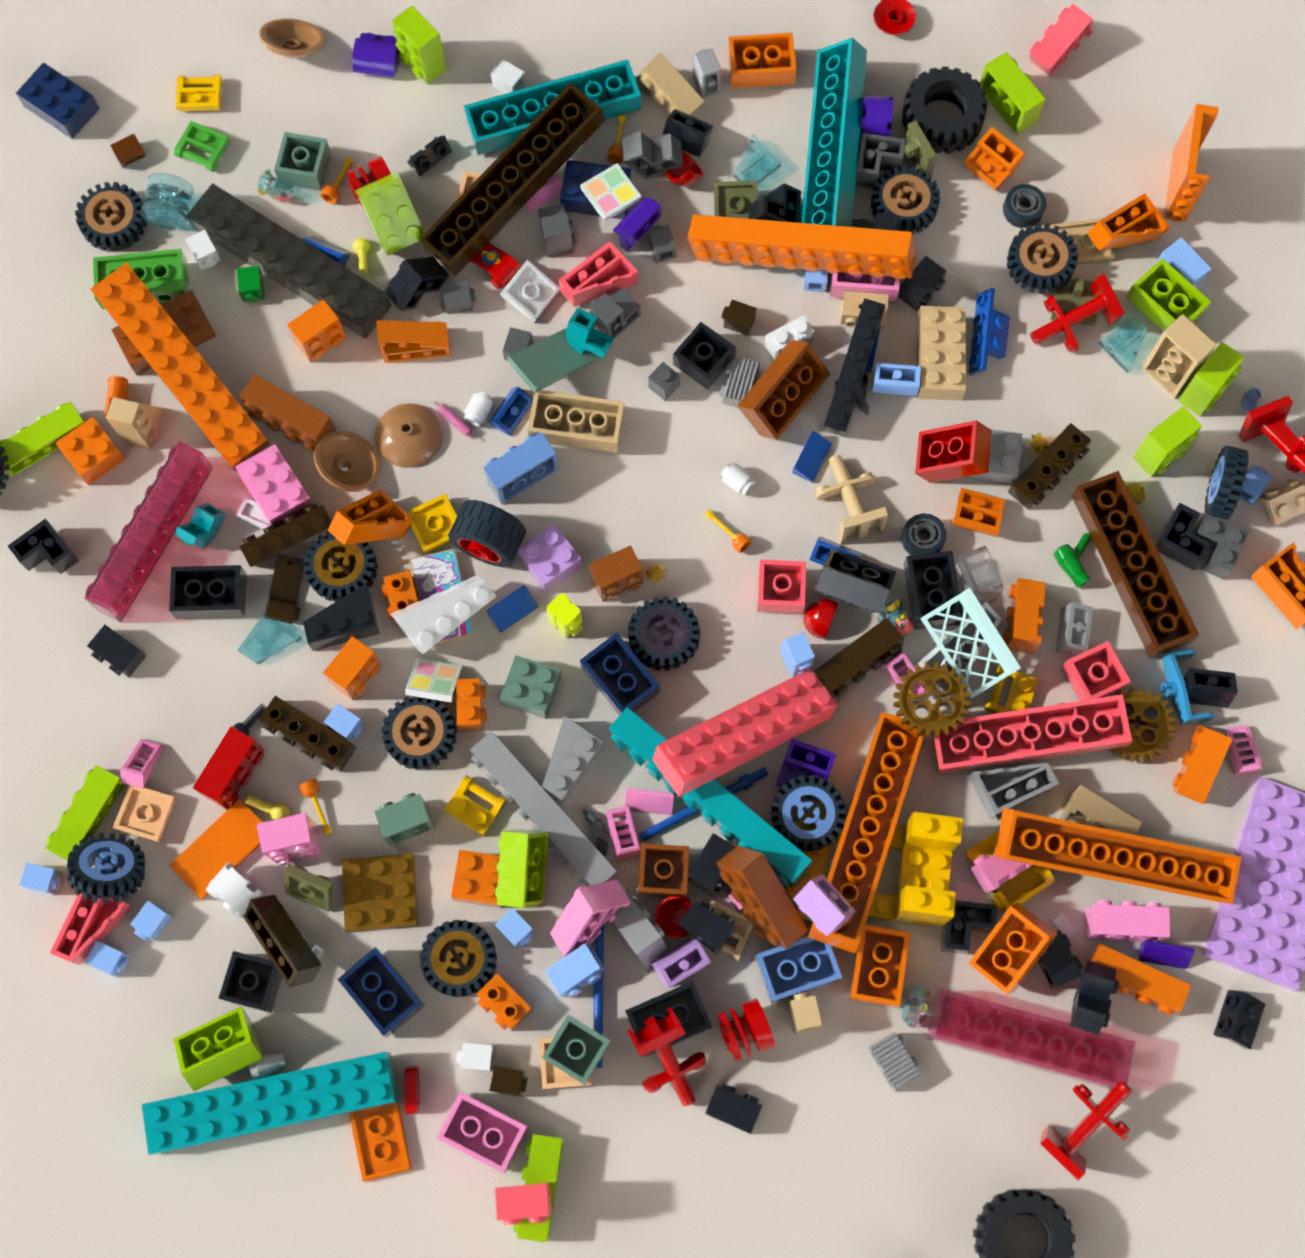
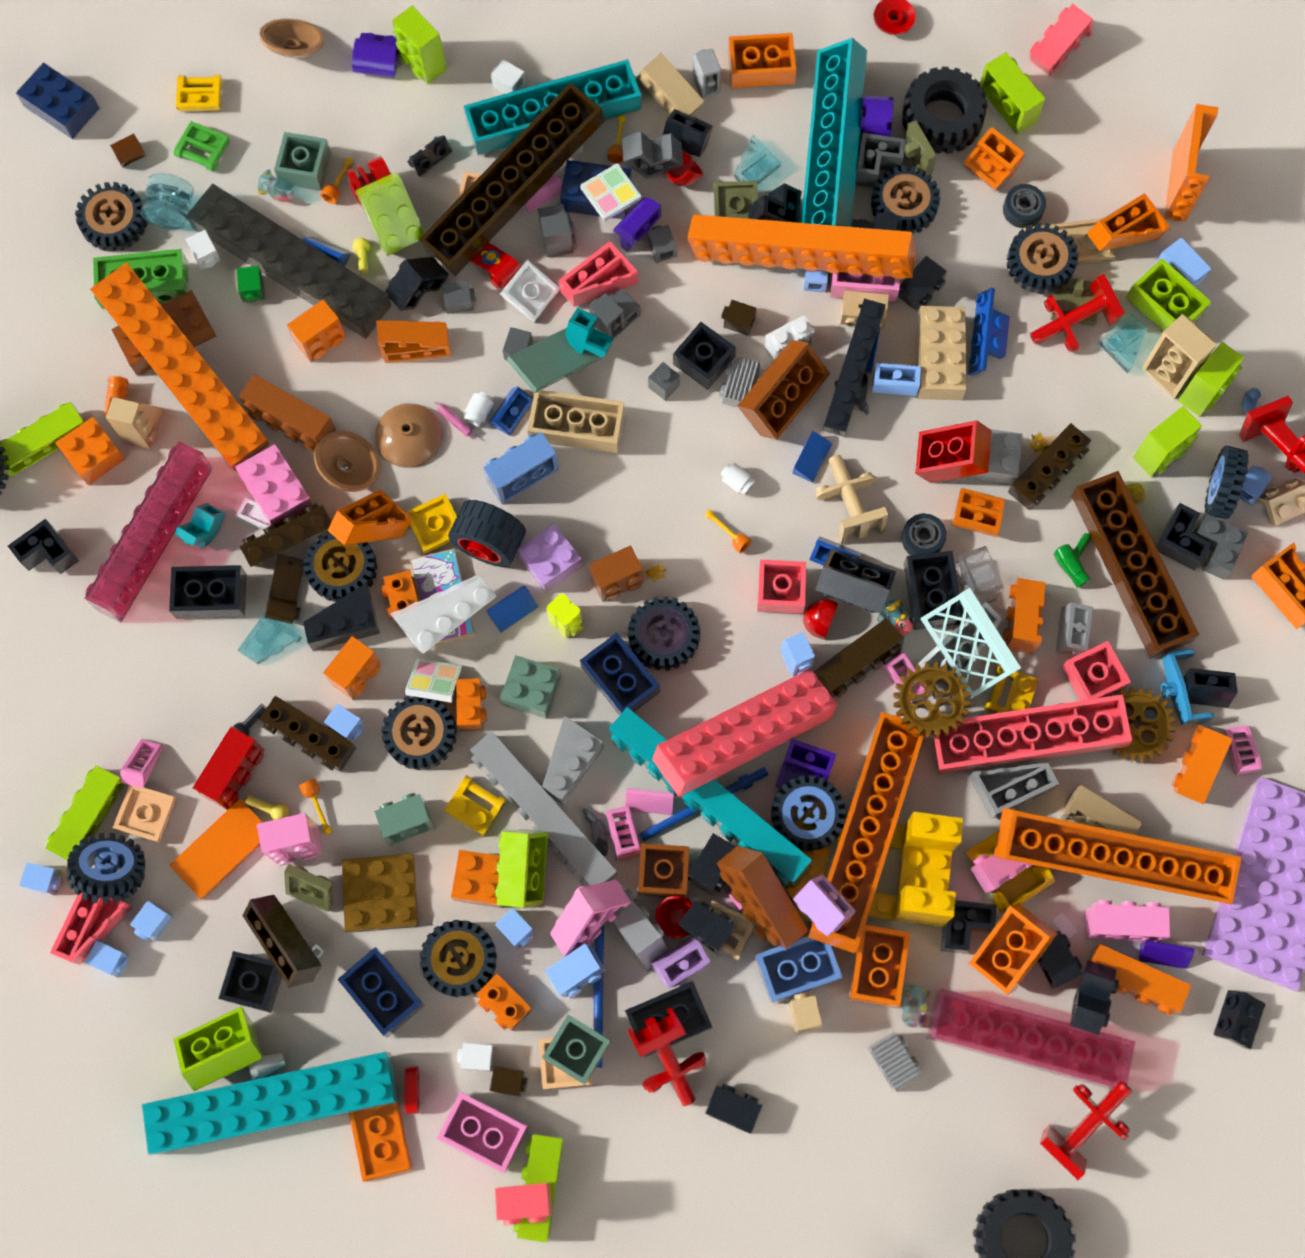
black brick [87,624,146,678] -> none
white brick [206,862,264,917] -> none
red wheel [718,998,776,1062] -> none

